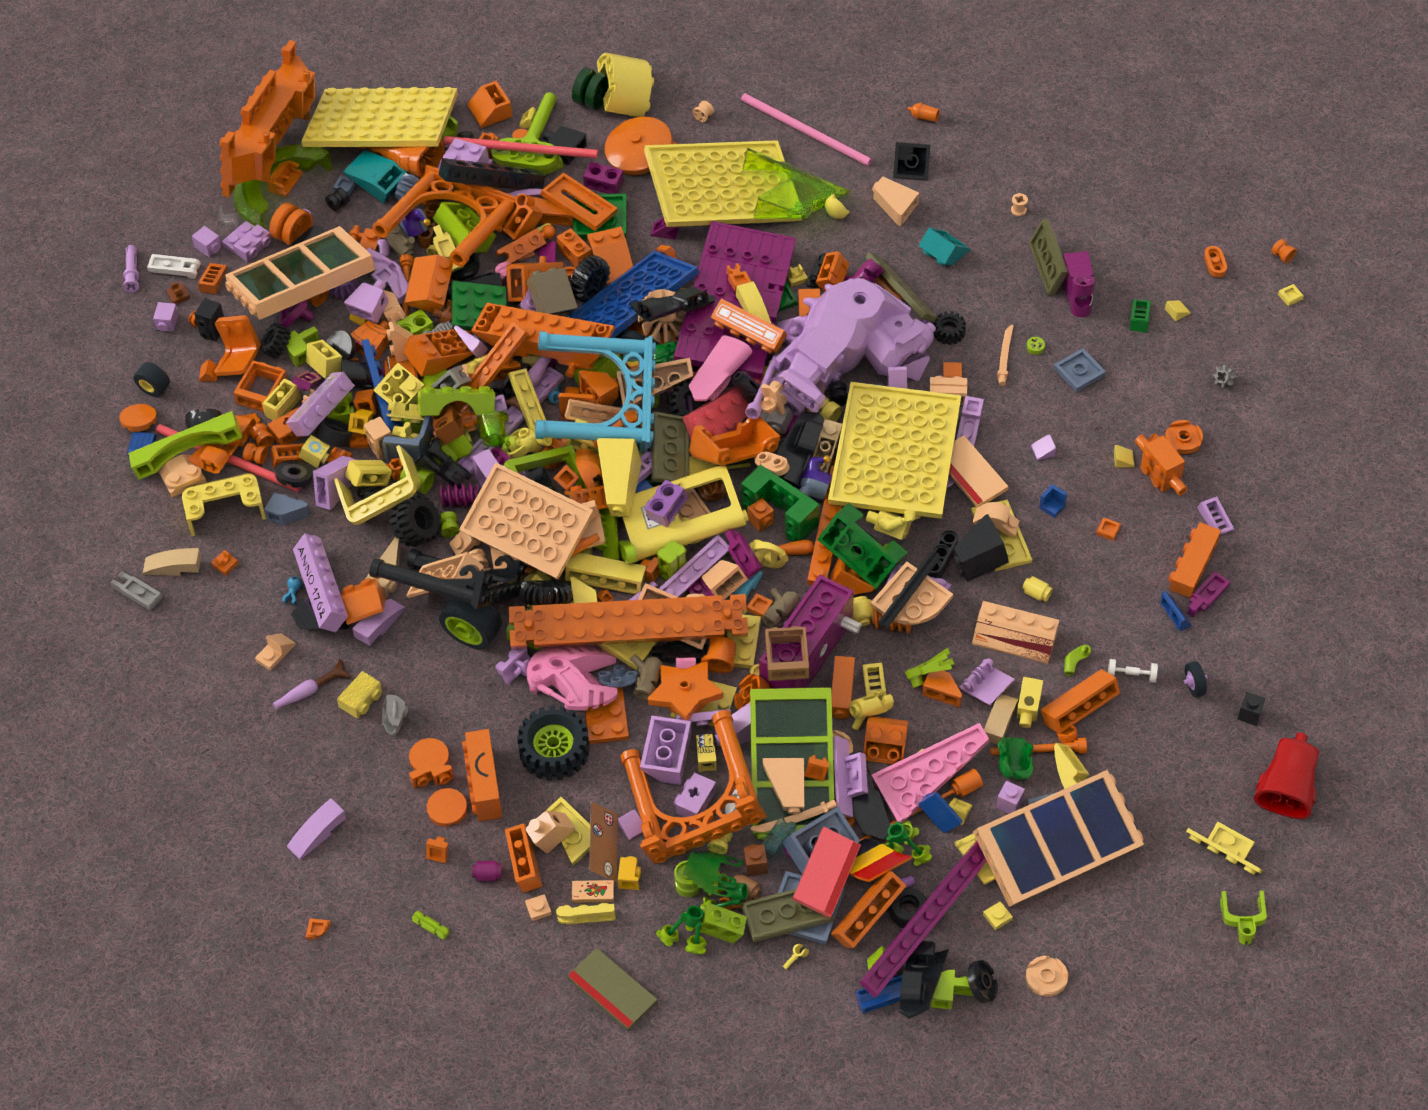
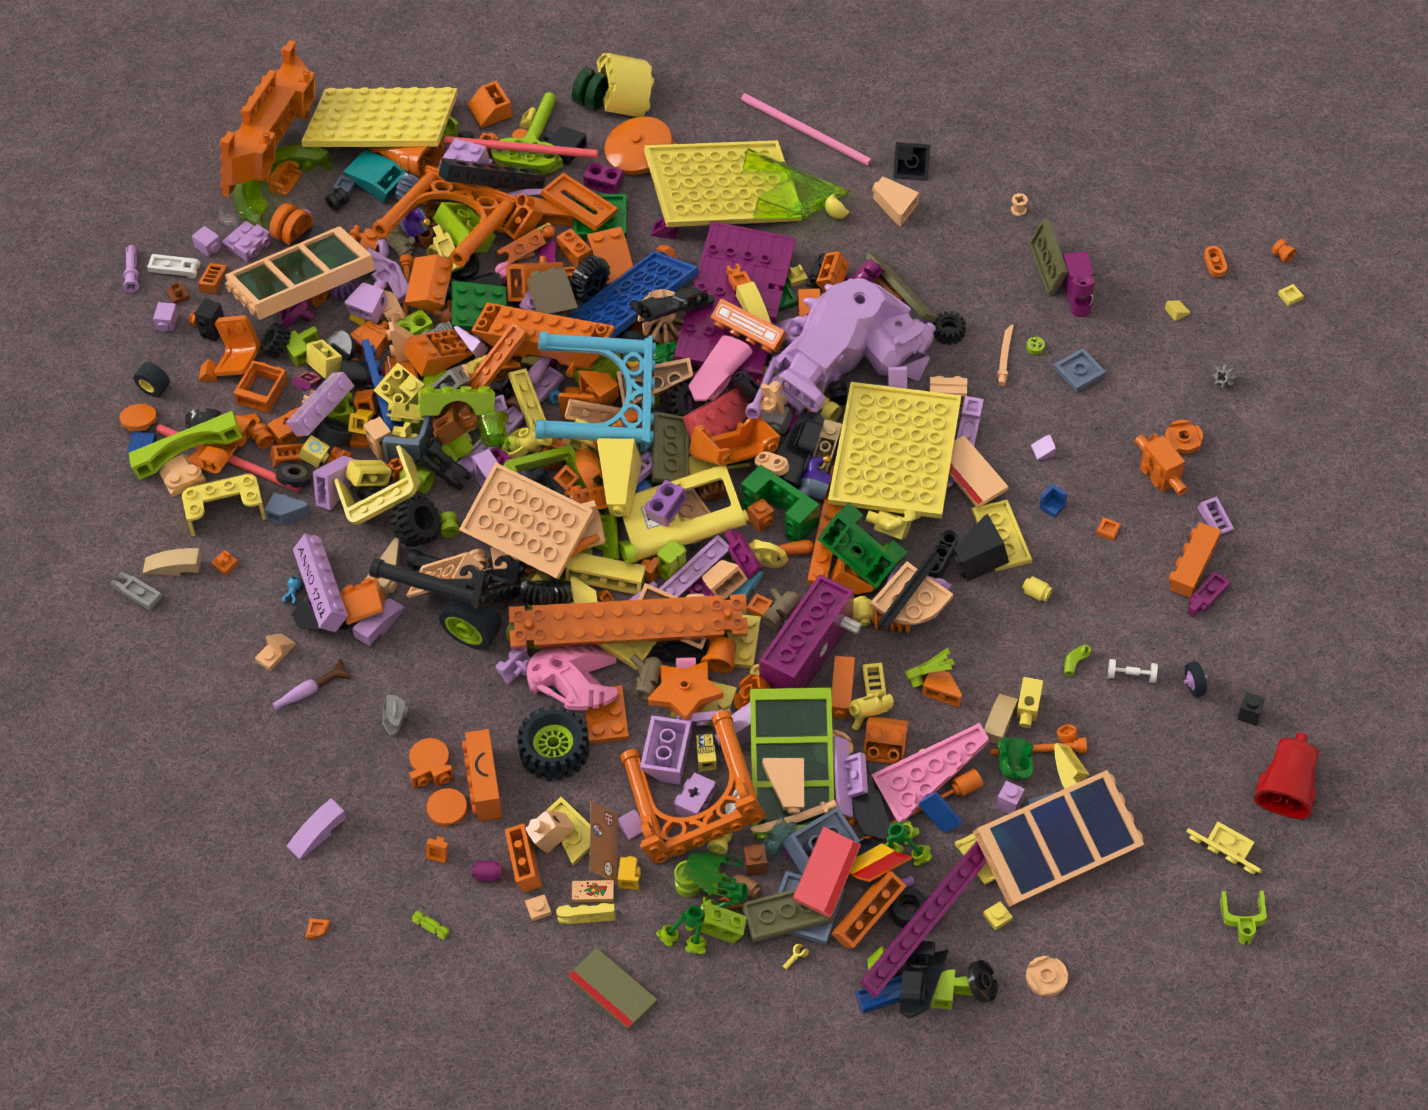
orange wheel [243,442,268,465] -> none
light yellow brick [262,379,301,420] -> none
light yellow brick [337,671,382,719] -> none
magenta piece [440,483,480,508] -> none
light nougat plate [449,531,481,555] -> none
sand blue dish [598,665,637,688] -> none
light nougat wheel [693,101,714,123] -> none
medium nougat window [765,626,809,681] -> none
orange tile [804,755,829,781] -> none
orange piece [907,102,940,122] -> none
teal slope [918,227,971,266] -> none
orange tile [943,362,962,378] -> none
light yellow slope [949,798,973,825] -> none
lavender hinge [959,658,1015,705] -> none
light nougat slope [972,601,1059,664] -> none
light nougat brick [973,502,1020,538] -> none
orange brick [1040,669,1120,734] -> none
light yellow slope [1114,445,1134,467] -> none
green slope [1129,299,1151,333] -> none
blue slope [1160,591,1192,631] -> none

